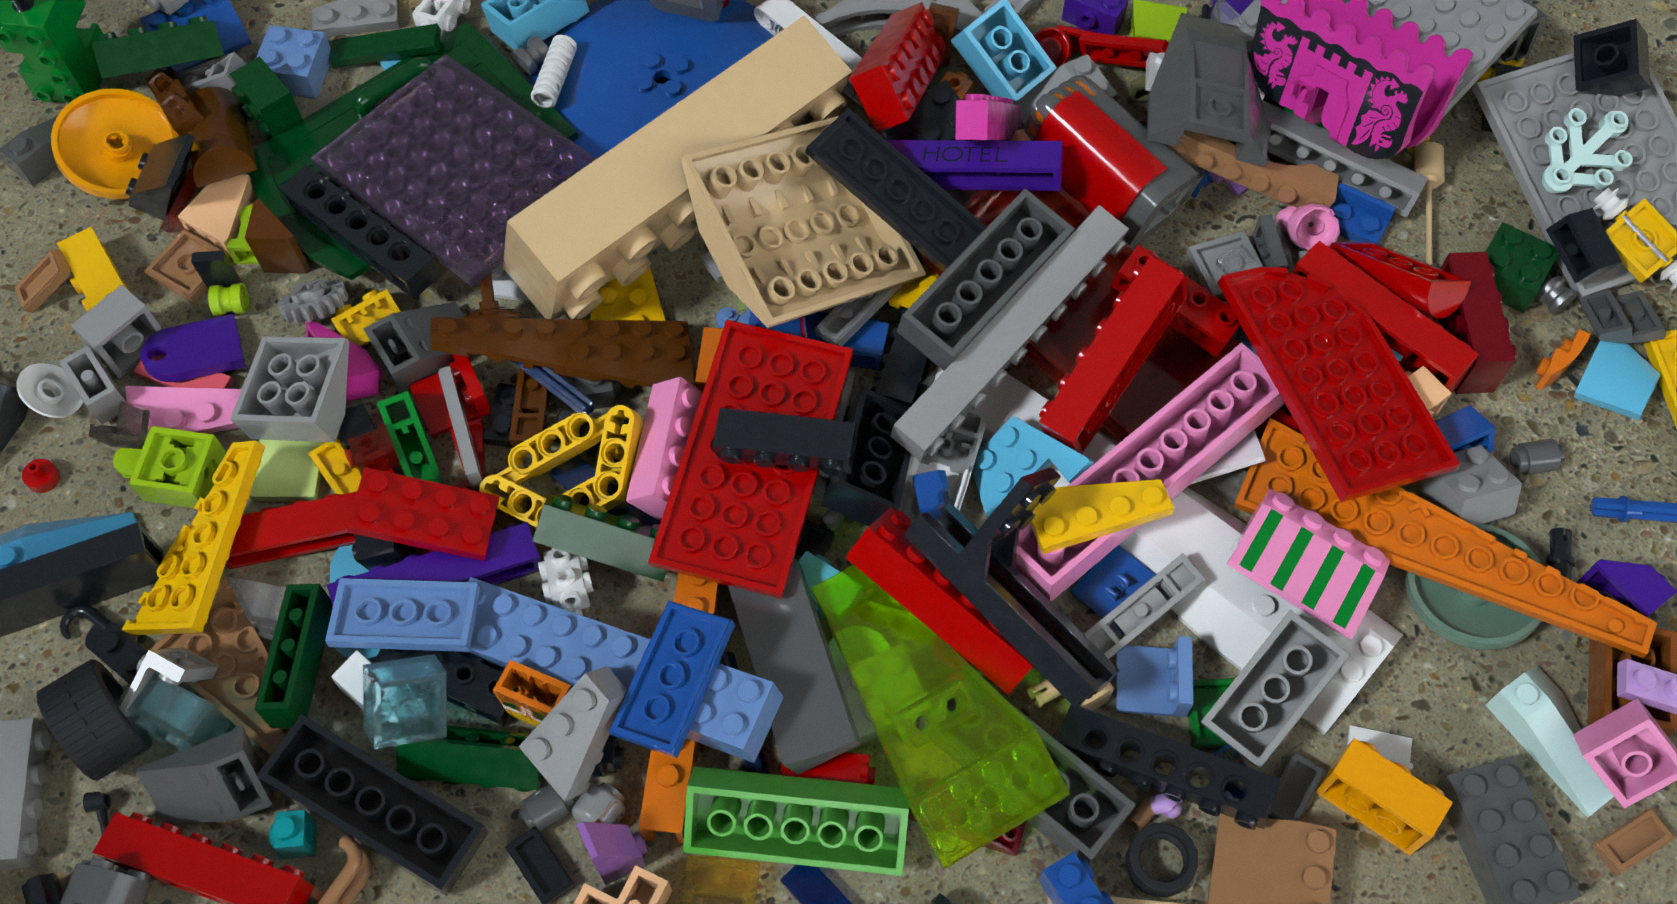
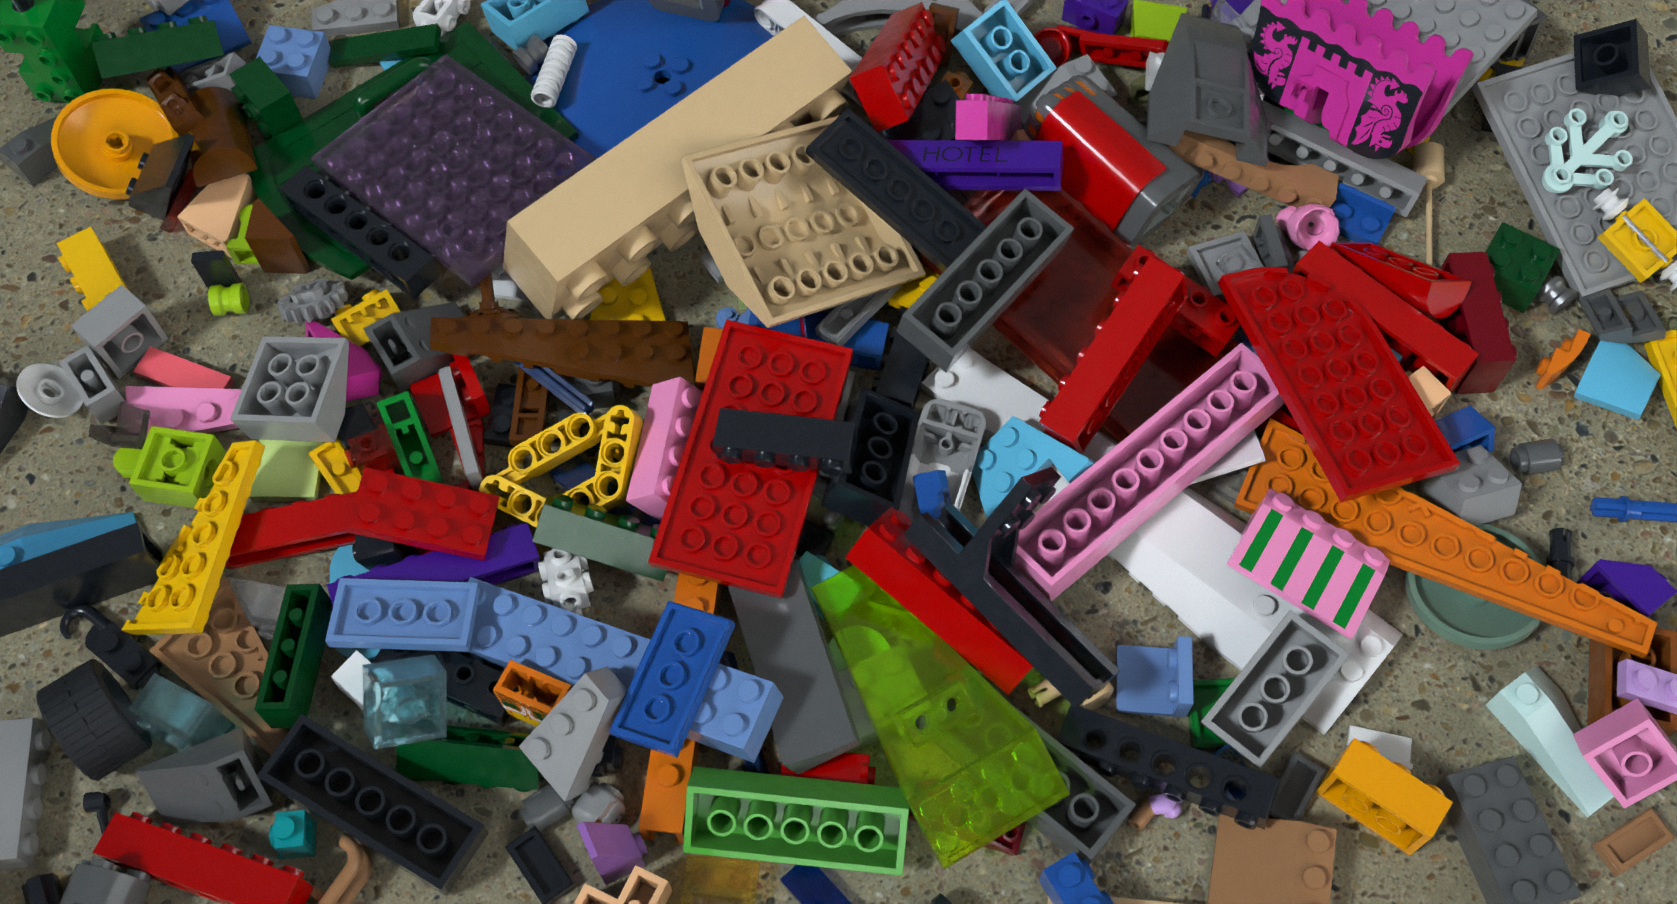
medium nougat tile [15,249,71,313] -> none
red tile [22,459,60,493] -> none
light grey bracket [120,647,219,717] -> none
dark purple tile [140,314,246,382] -> none
medium nougat tile [144,228,233,304] -> none
light grey brick [890,205,1129,461] -> none
yellow wing [1029,479,1175,554] -> none
blue piece [1070,545,1155,635] -> none
light grey hinge [1084,553,1206,659] -> none
black tyre [1126,823,1198,898] -> none
black brick [1546,208,1622,284] -> none

